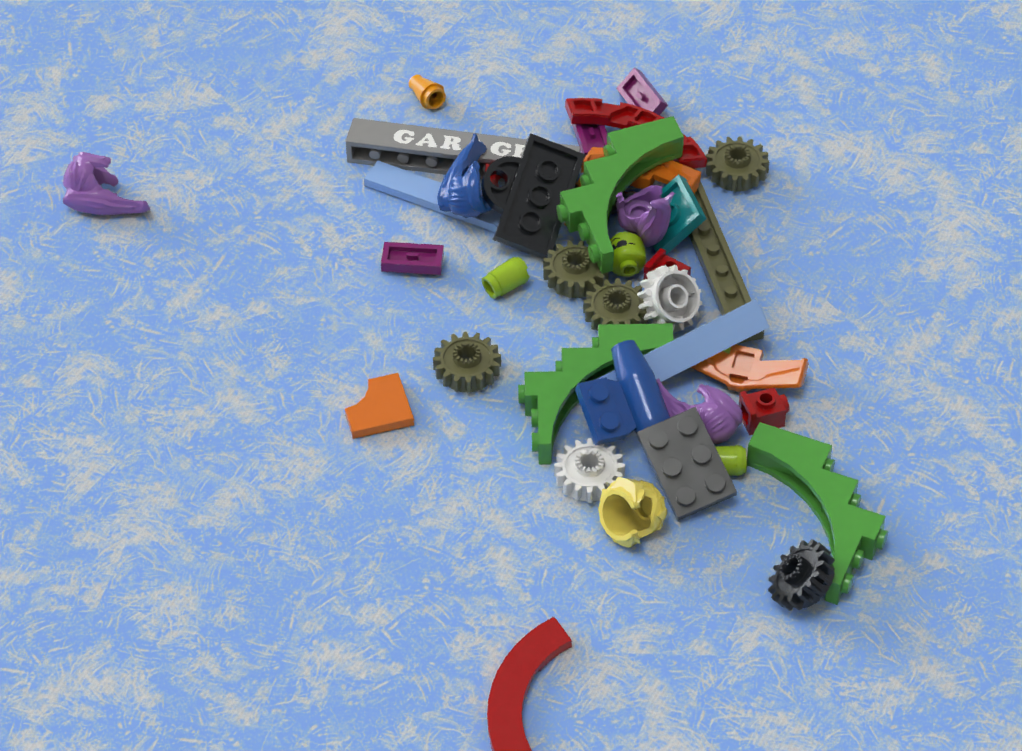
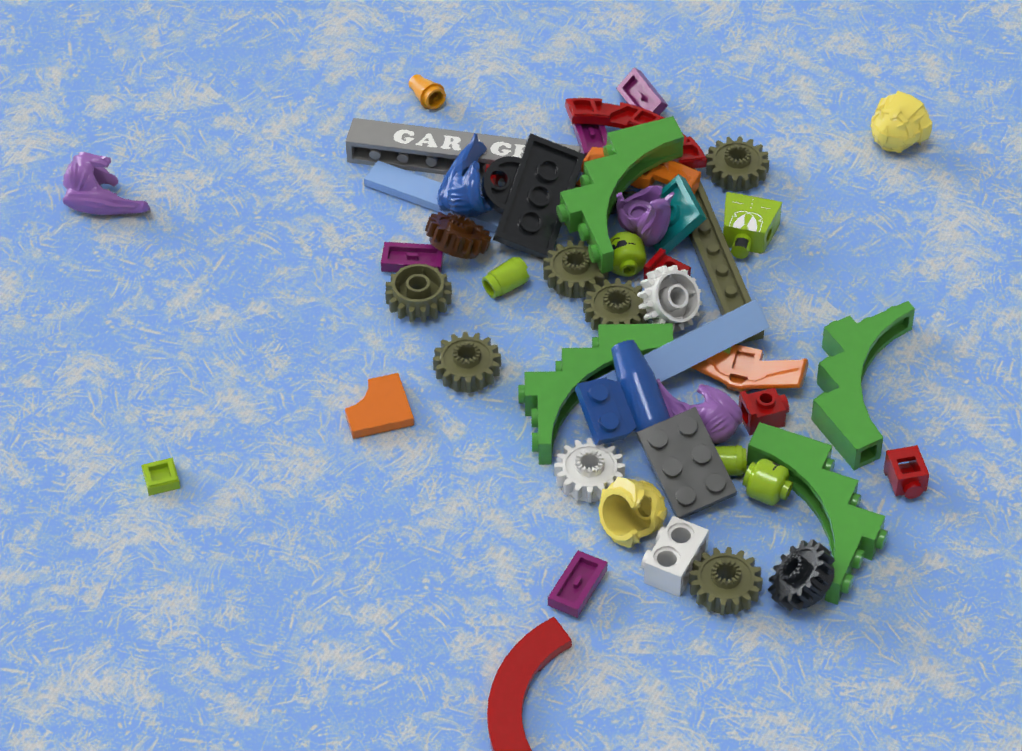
none -> lime tile [141,457,180,496]
none -> olive gear [385,264,452,322]
none -> reddish brown gear [425,212,492,259]
none -> magenta plate [548,550,608,618]
none -> white brick [641,516,709,597]
none -> olive gear [689,547,763,615]
none -> lime torso [723,192,782,259]
none -> lime head [742,458,793,506]
none -> bright green arch [811,301,915,470]
none -> light yellow helmet [870,91,932,153]
none -> red brick [883,445,929,499]

